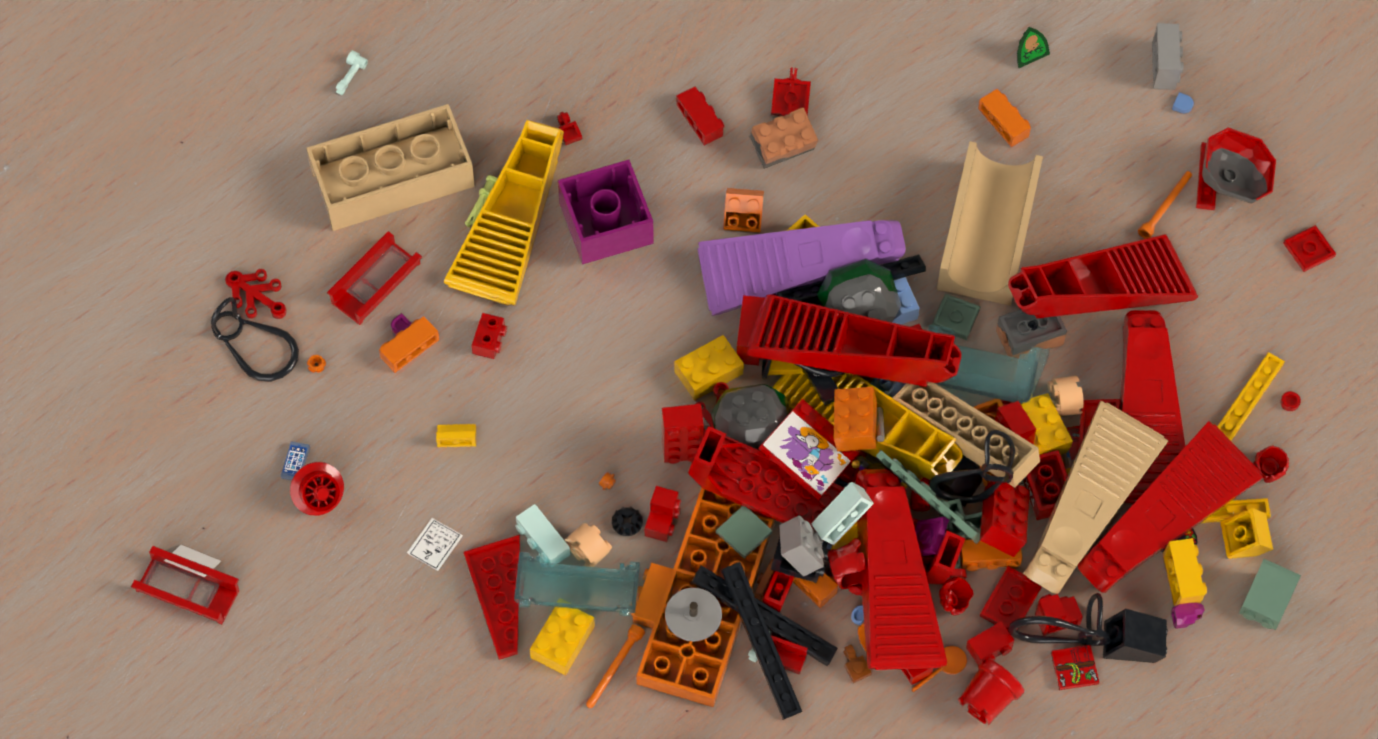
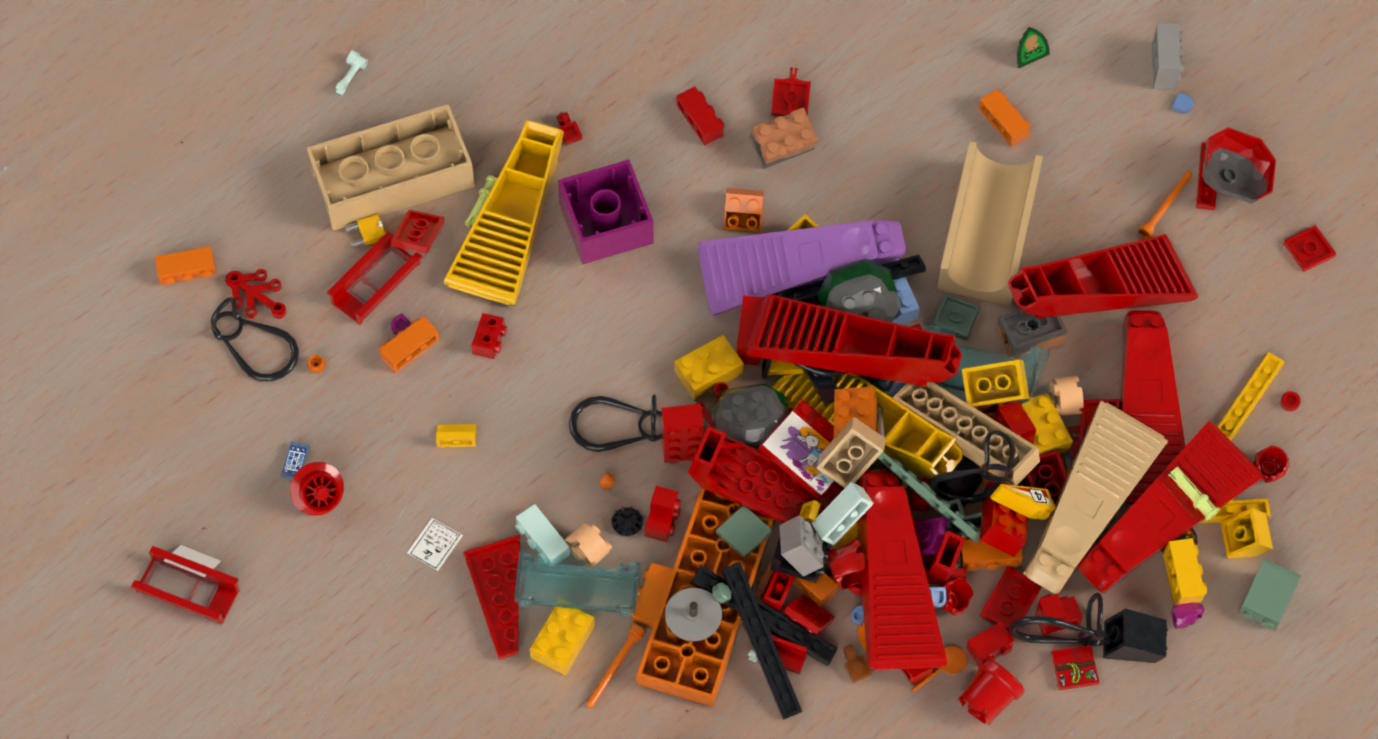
none -> orange brick [155,246,217,285]
none -> yellow piece [345,214,385,248]
none -> red plate [391,210,444,254]
none -> black animal [569,394,662,452]
none -> sand green tile [712,582,731,604]
none -> red plate [784,595,835,635]
none -> yellow tile [800,500,821,523]
none -> tan brick [816,417,886,488]
none -> medium blue tile [929,587,946,608]
none -> yellow brick [962,360,1030,407]
none -> yellow slope [990,484,1056,520]
none -> yellowish green pin [1169,467,1220,521]

